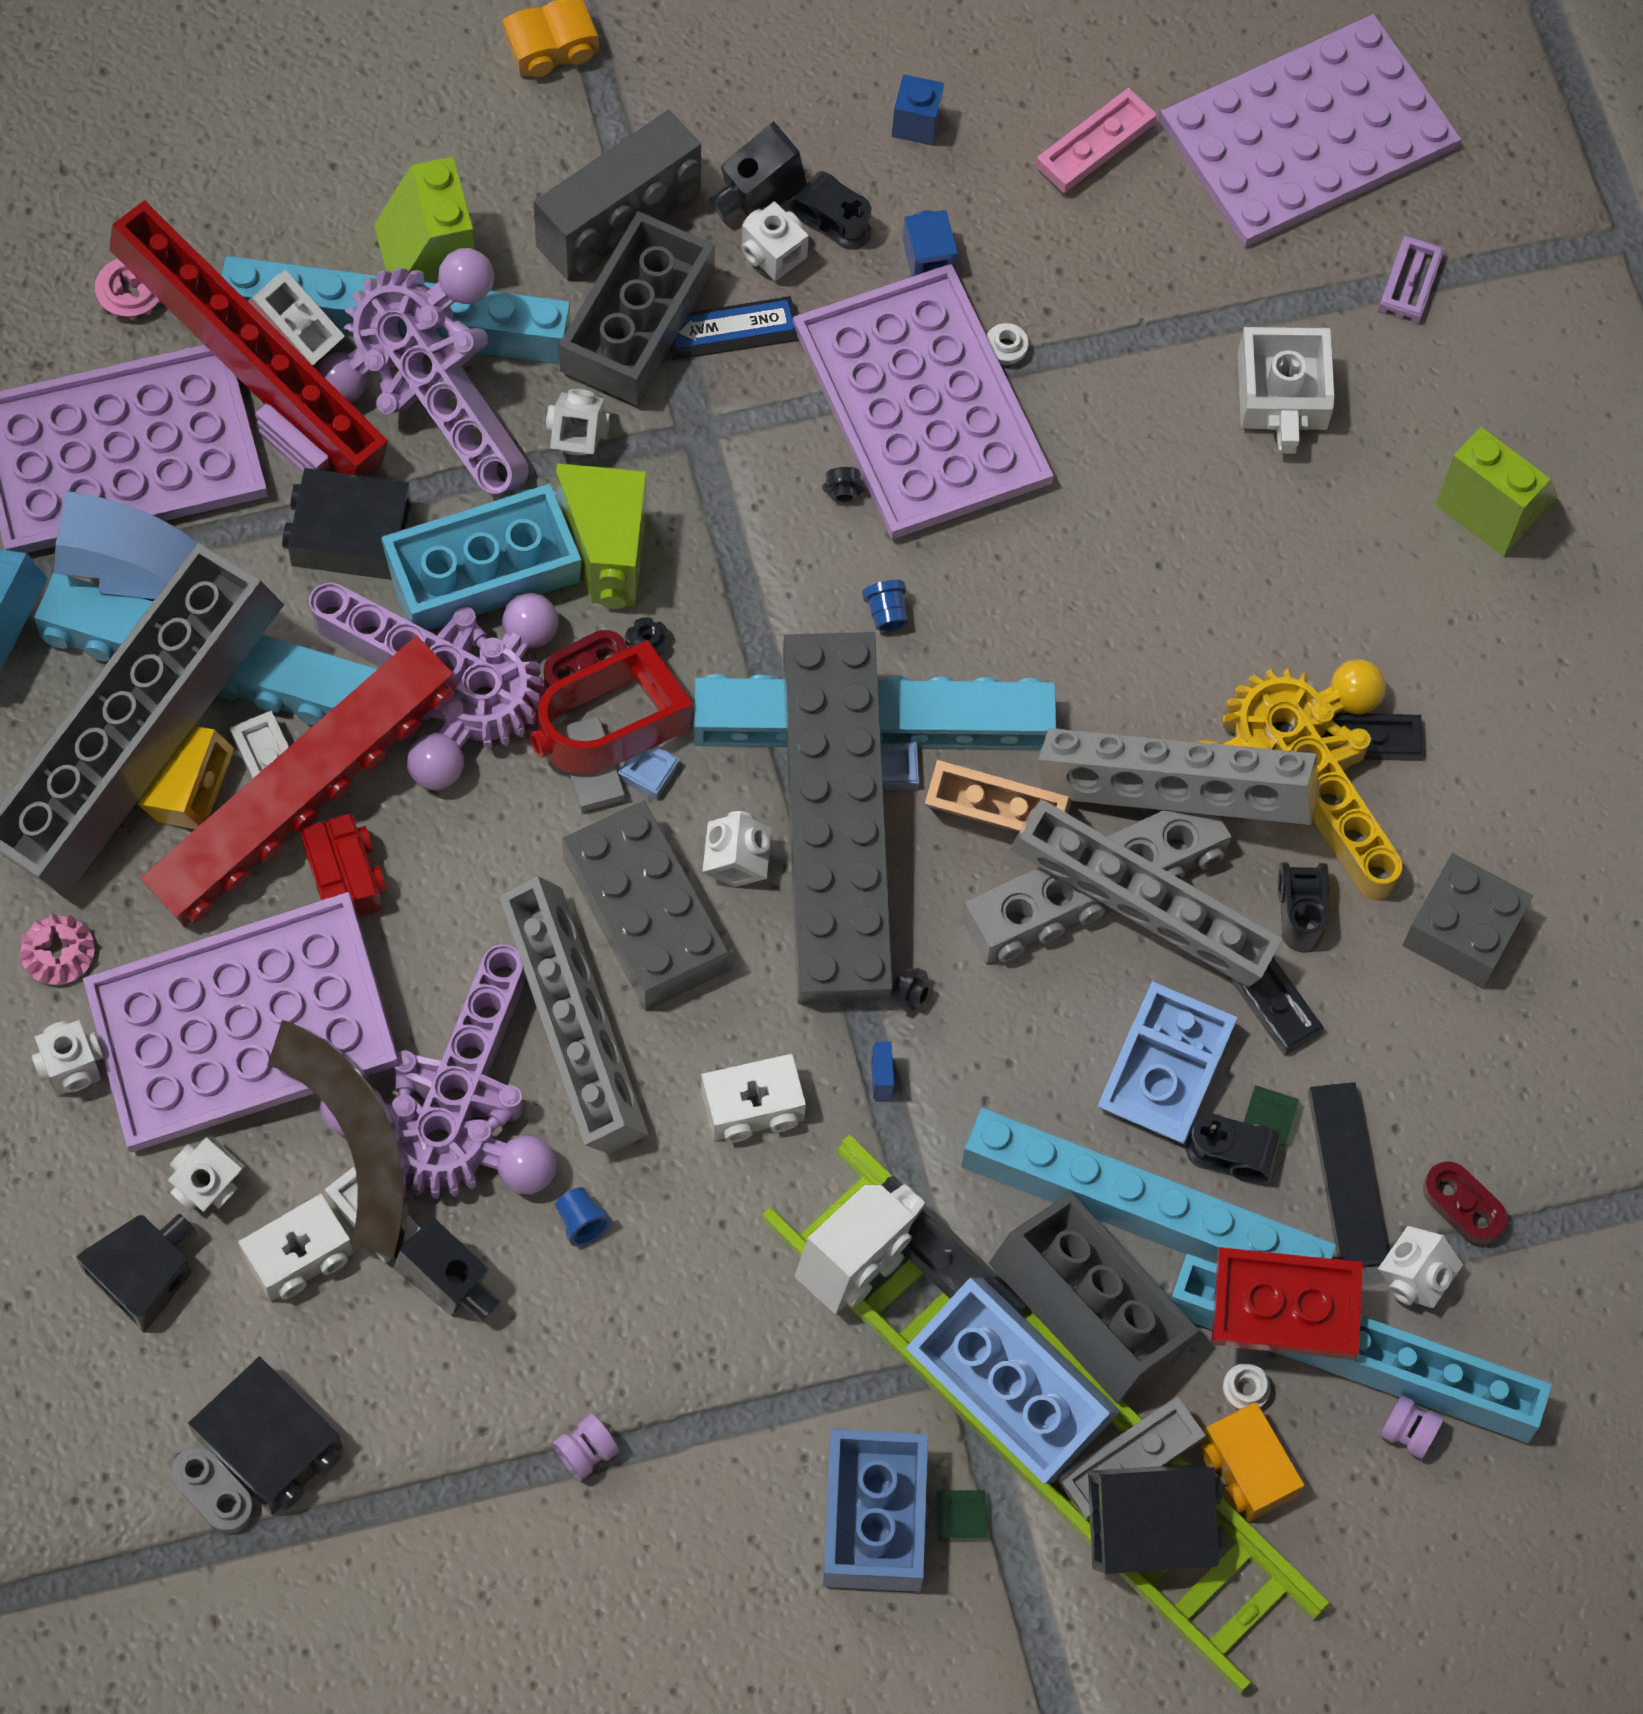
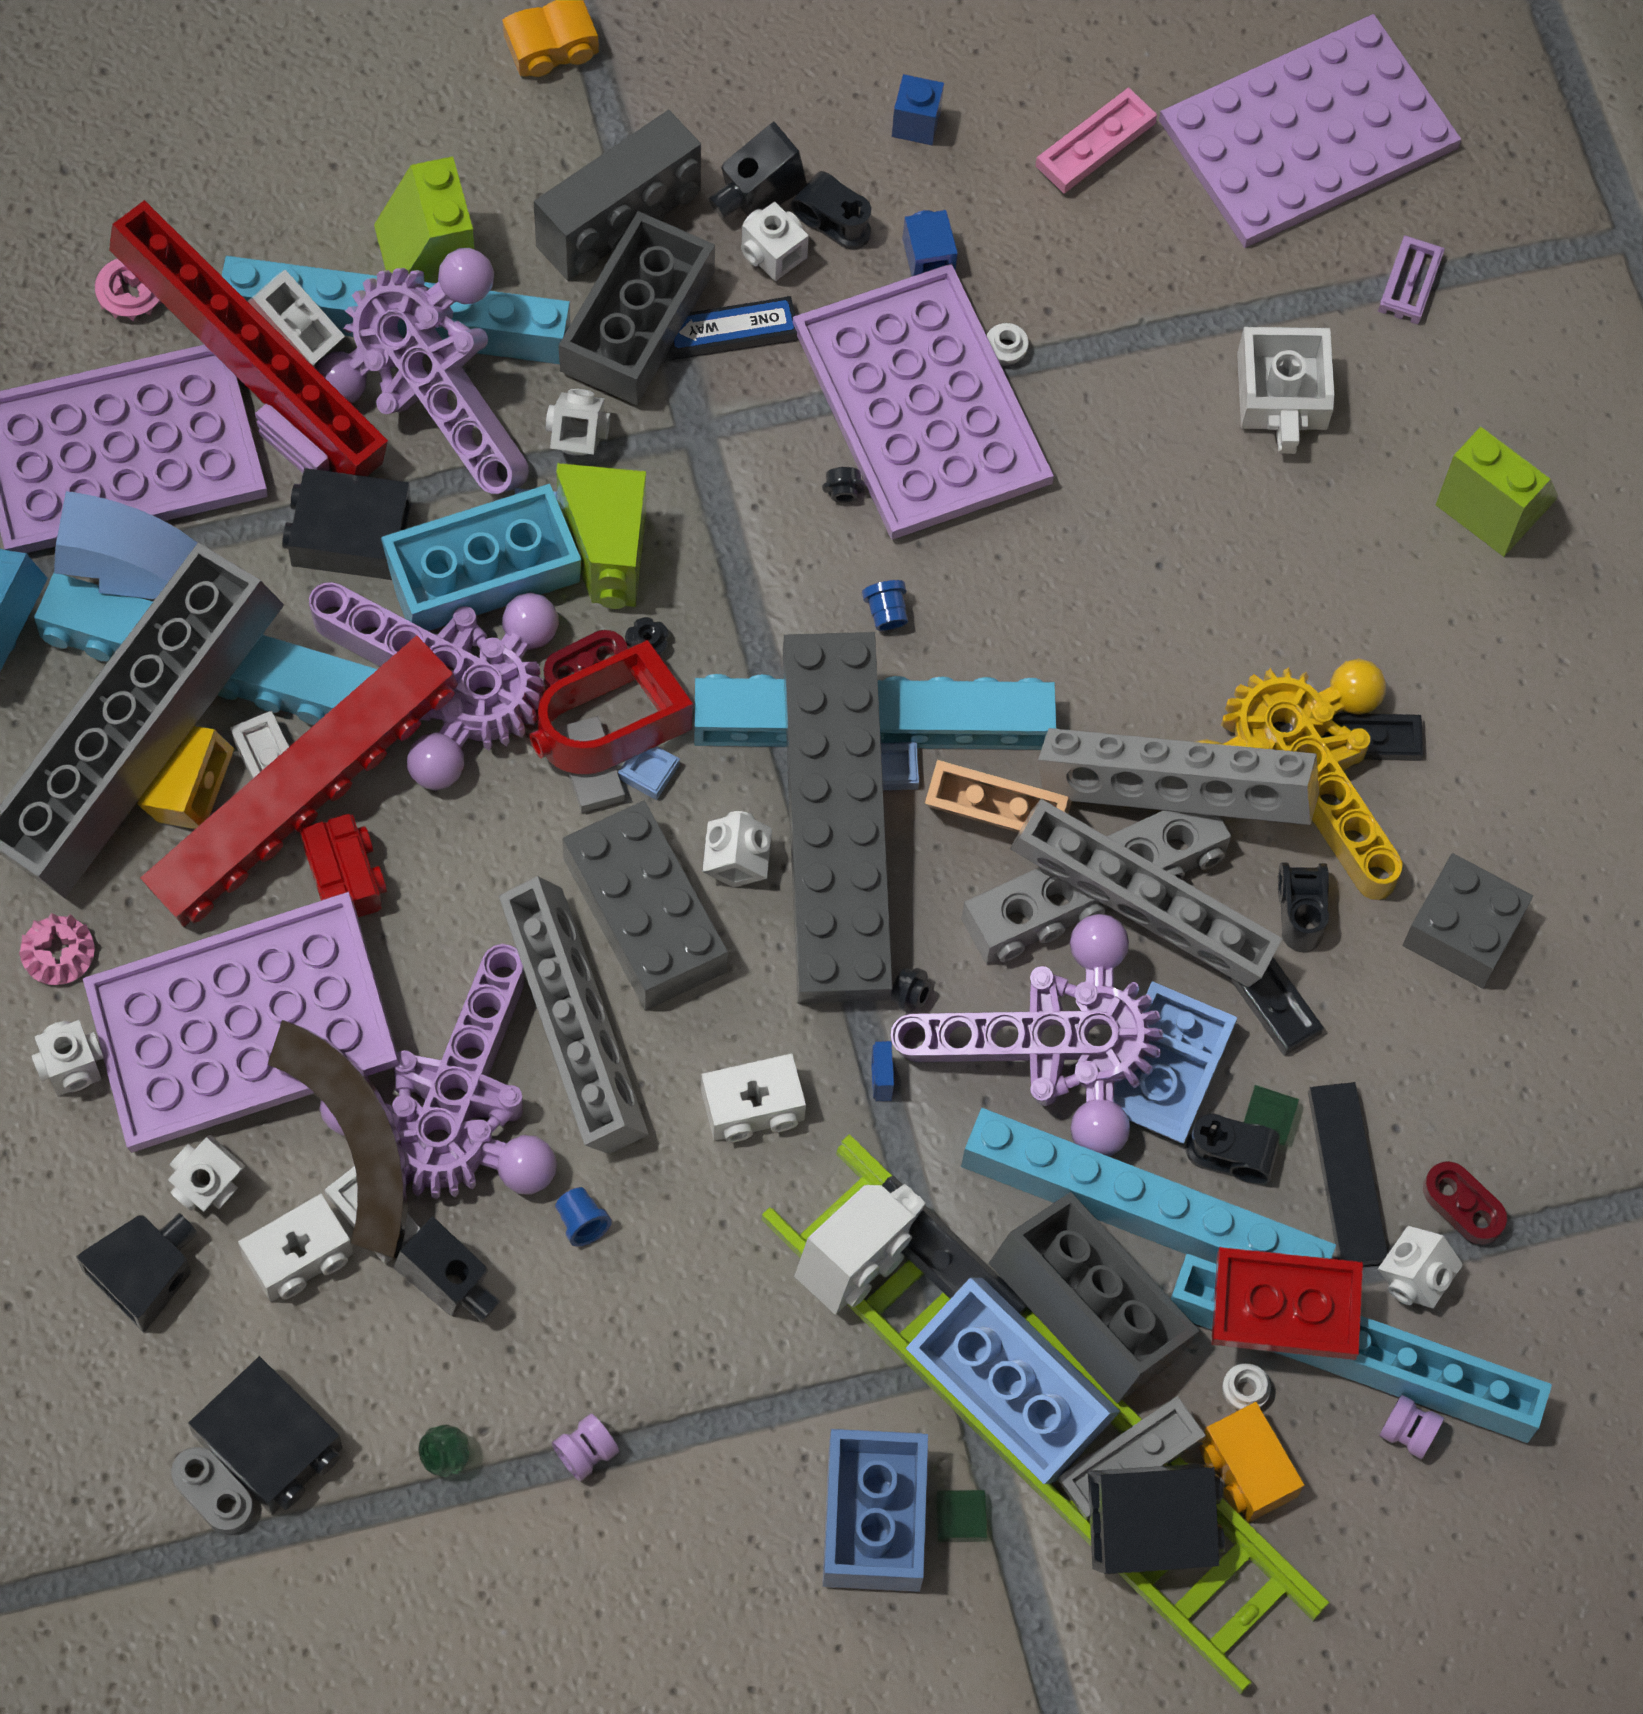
none -> clear green piece [418,1424,470,1477]
none -> lavender piece [890,914,1163,1156]

